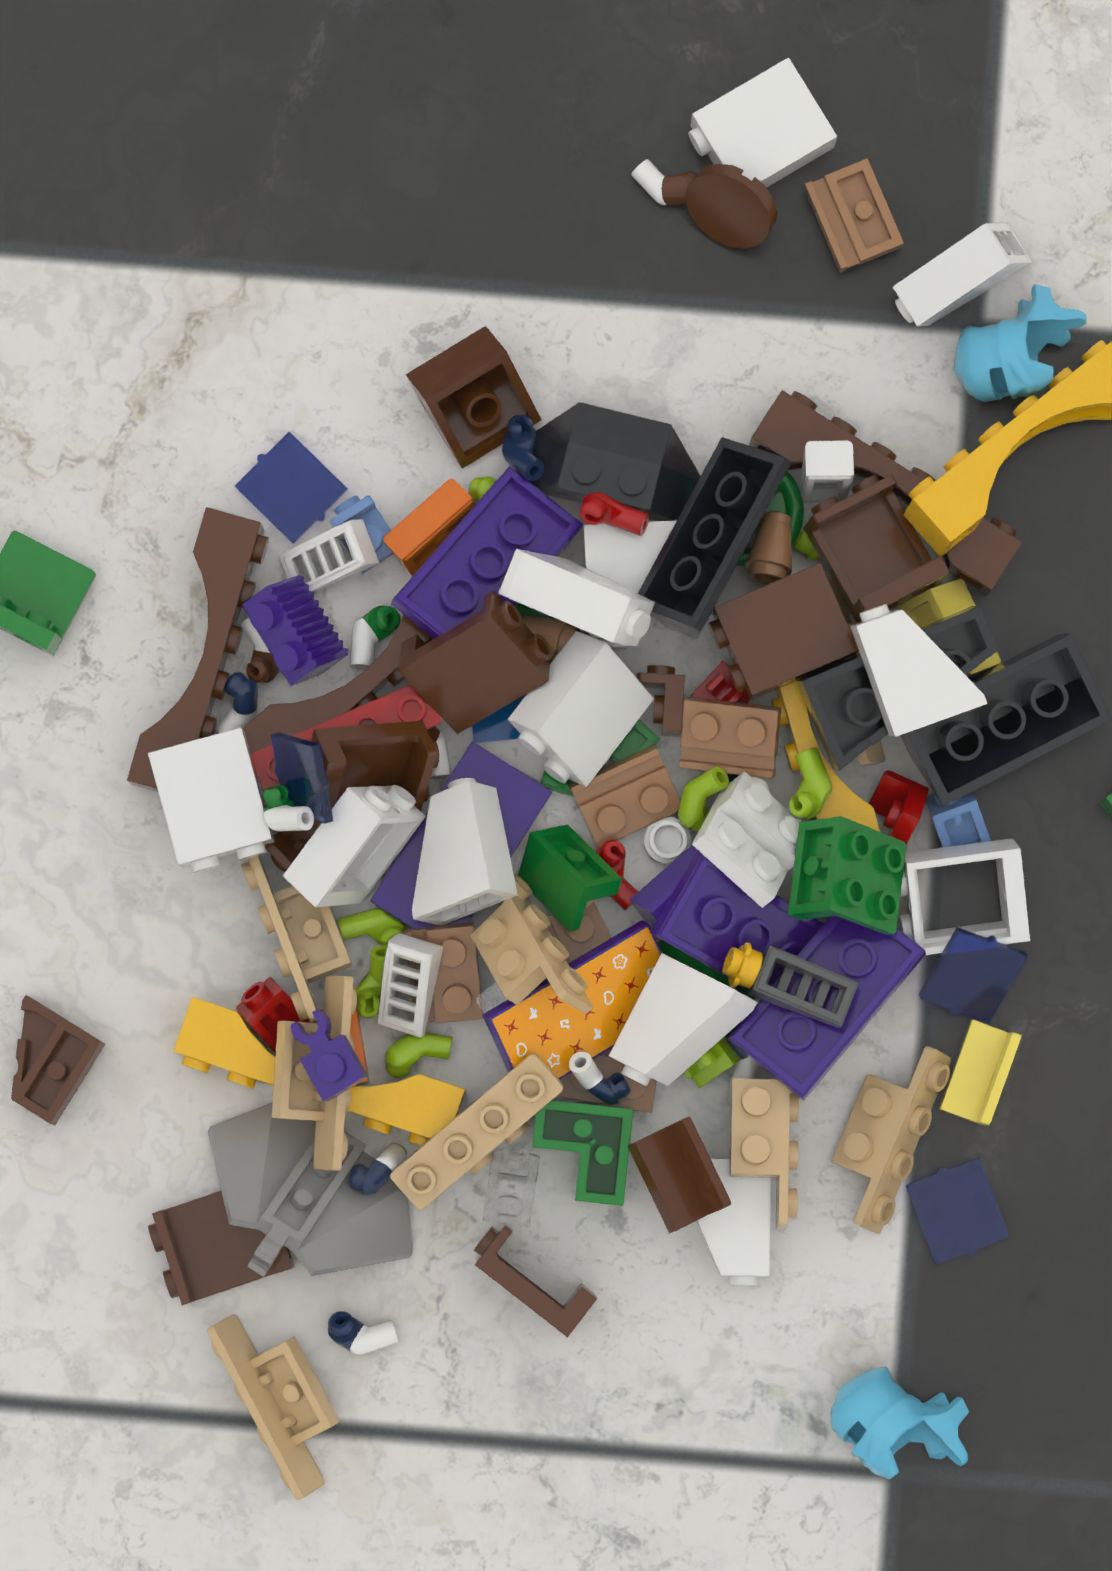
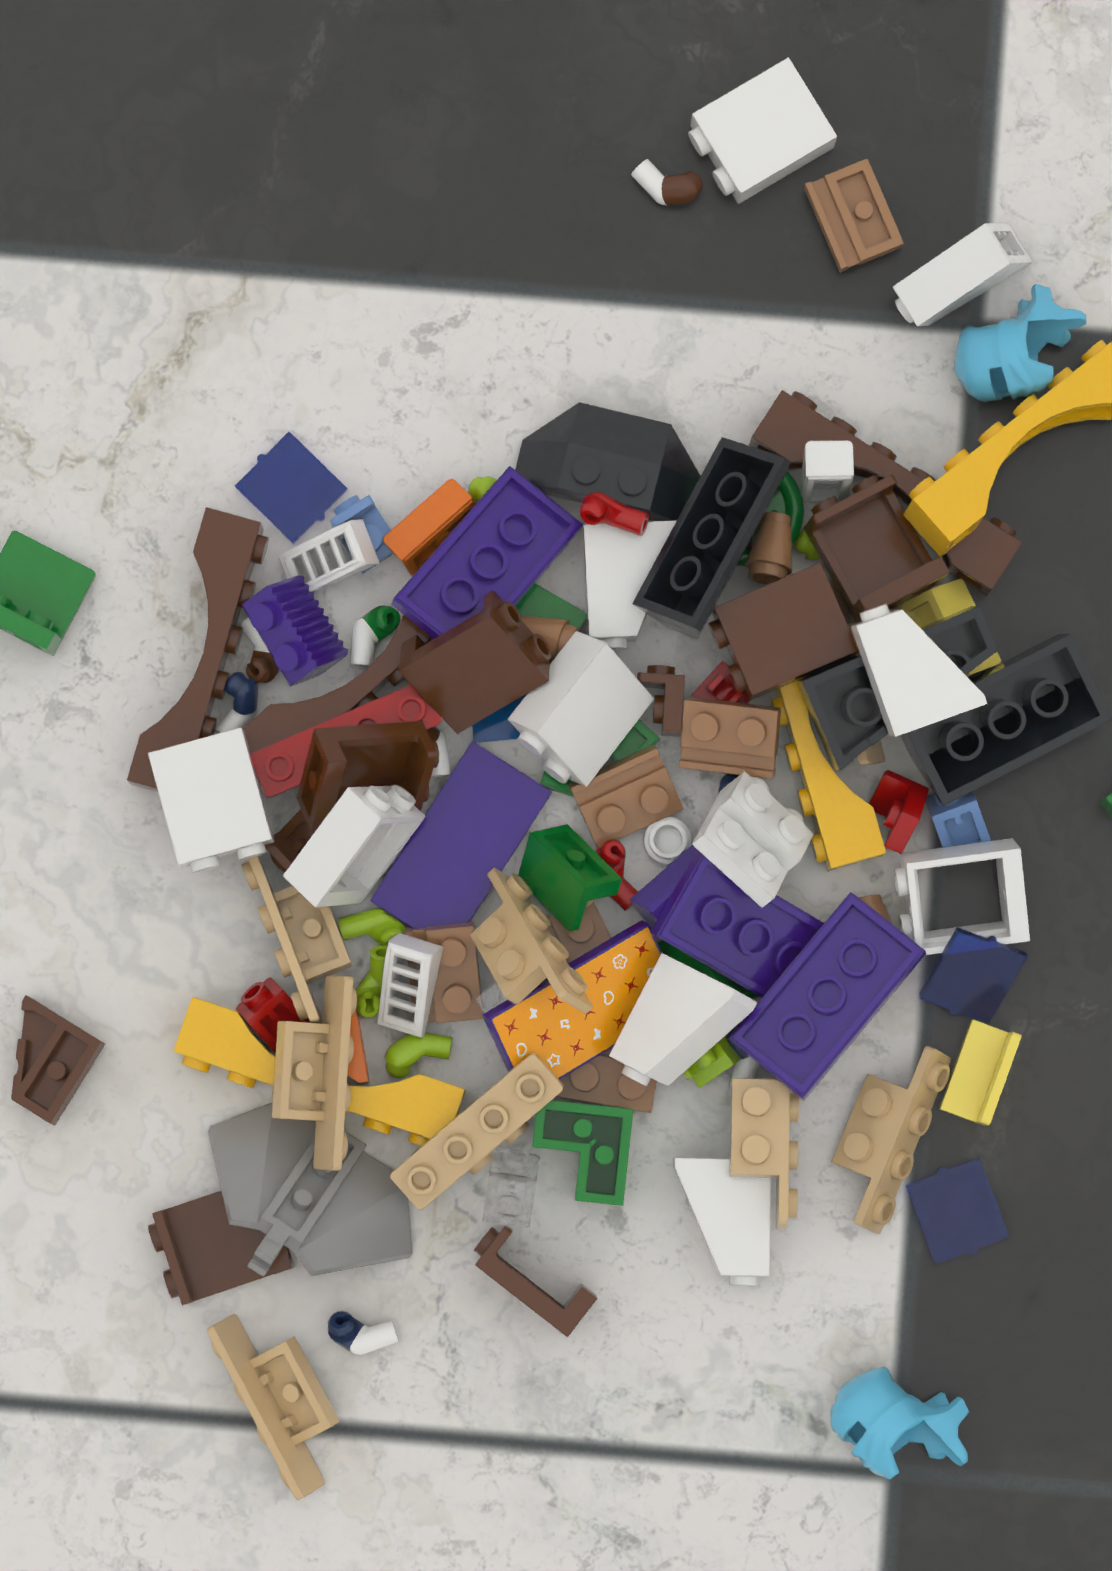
white arm [262,785,314,831] -> none
clear blue piece [271,732,333,824] -> none
dark purple plate [291,1009,369,1102] -> none
dark blue arm [348,1143,407,1195] -> none
reddish brown slope [405,326,542,469] -> none
white slope [412,778,518,925] -> none
white slope [499,549,655,646] -> none
dark blue arm [502,415,545,481] -> none
arm [569,1052,631,1105] -> none
reddish brown panel [627,1117,731,1234] -> none
lime arm [678,766,729,831] -> none
reddish brown tile [685,163,777,249] -> none
yellow plate [722,942,763,989] -> none
dark grey slope [747,945,859,1028] -> none
green bracket [788,816,906,935] -> none
lime arm [789,747,832,819] -> none

